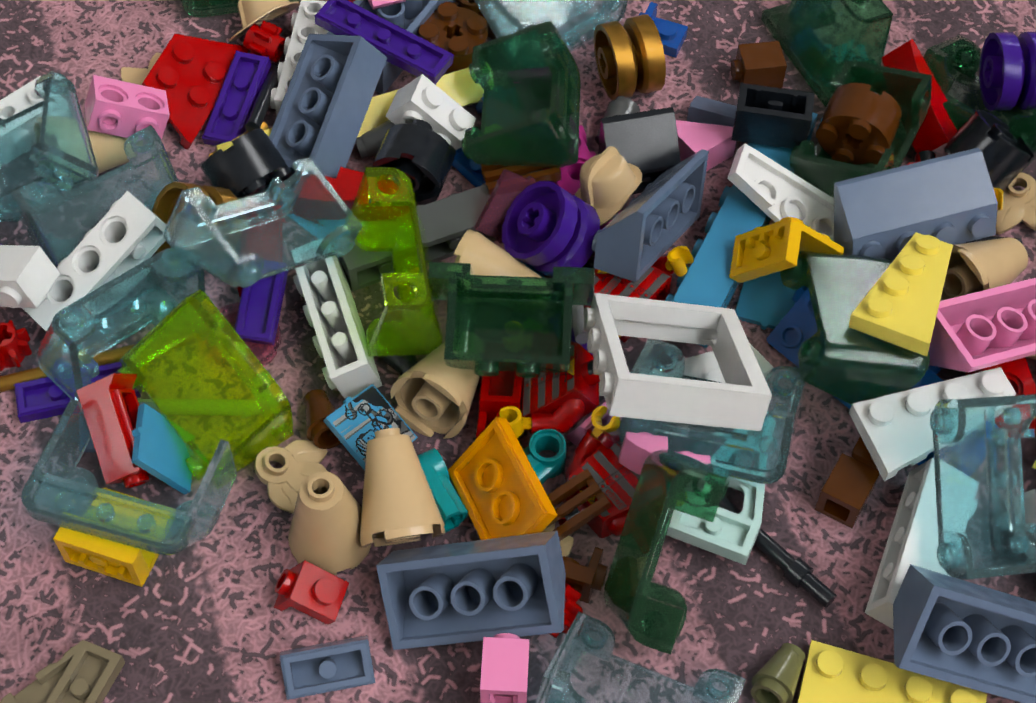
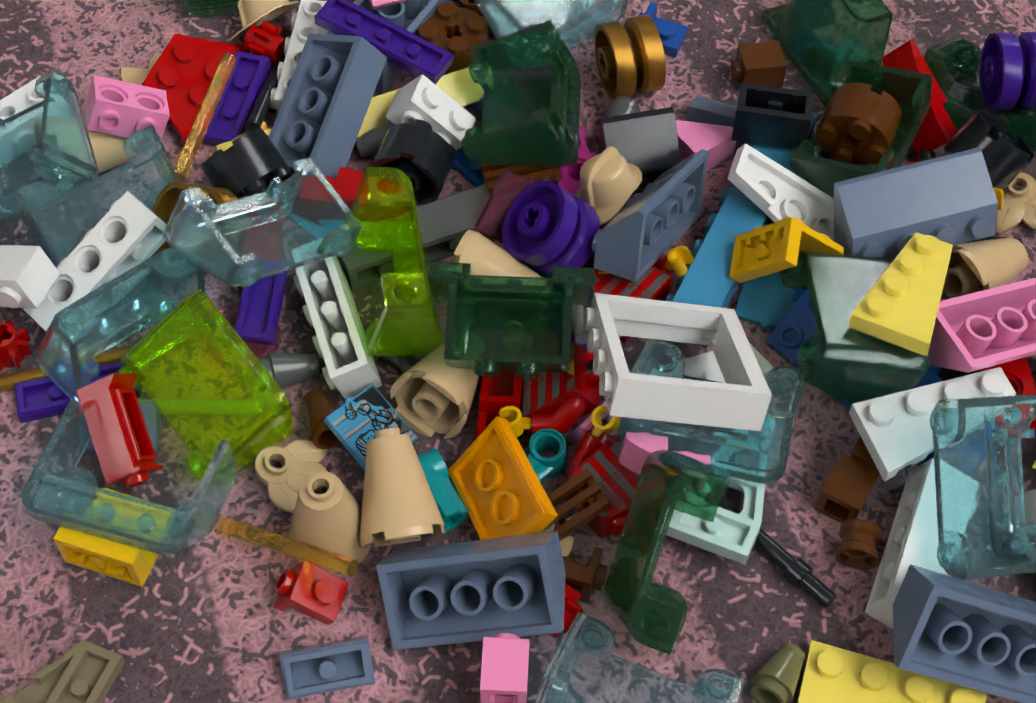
dark azure piece [131,403,196,495] -> none
none -> clear yellow bar [172,53,237,180]
none -> clear yellow bar [219,517,359,577]
none -> dark grey cone [259,352,319,391]
none -> reddish brown wheel [835,519,883,570]

